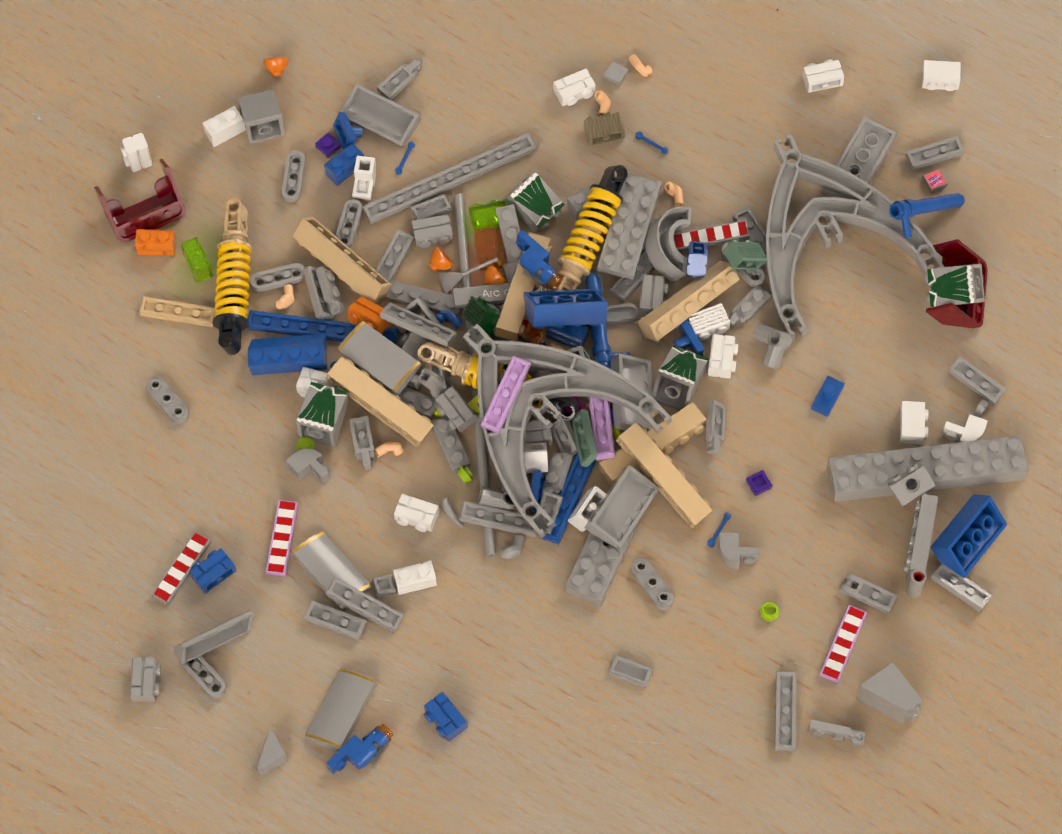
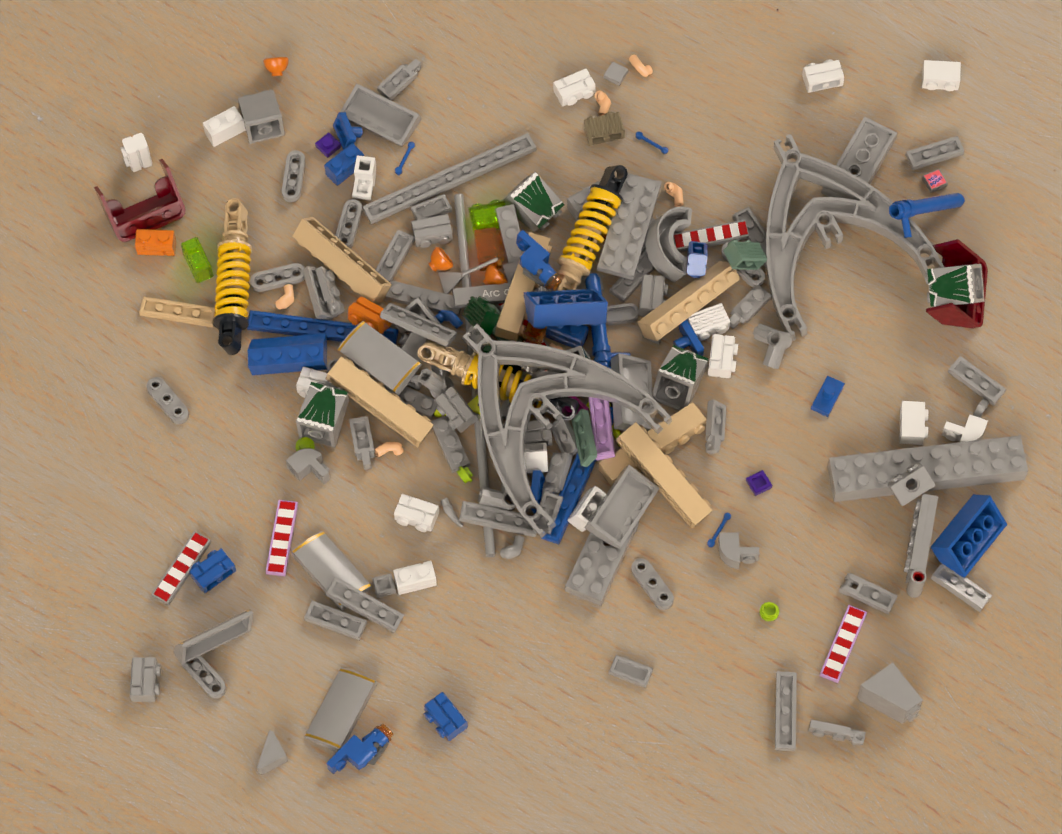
lavender tile [481,356,531,434] -> none

